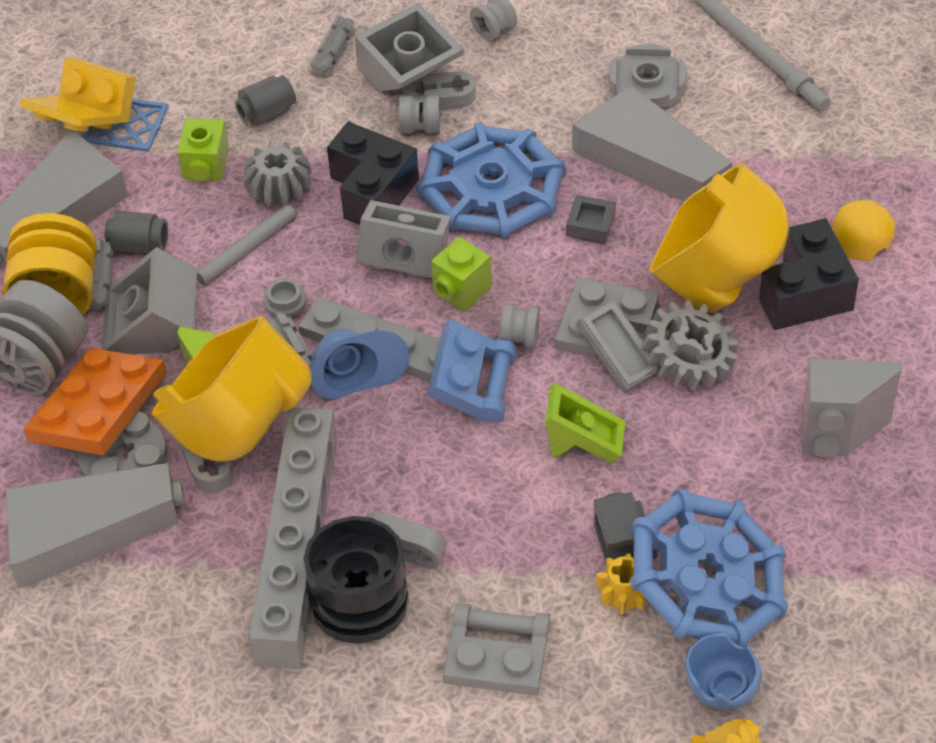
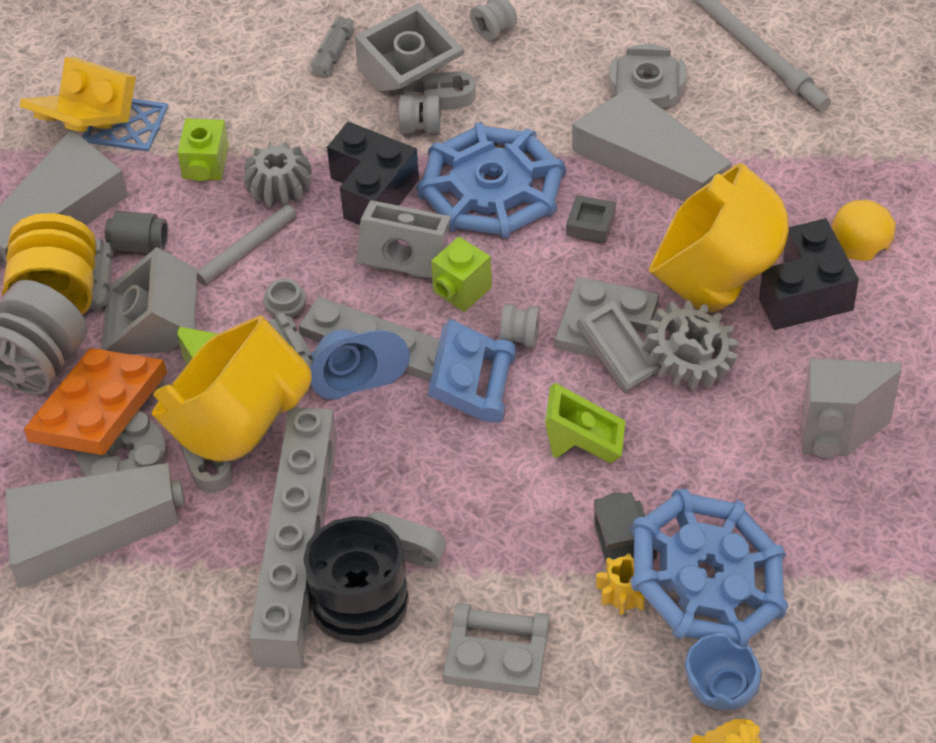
dark grey brick [235,75,296,126] -> none

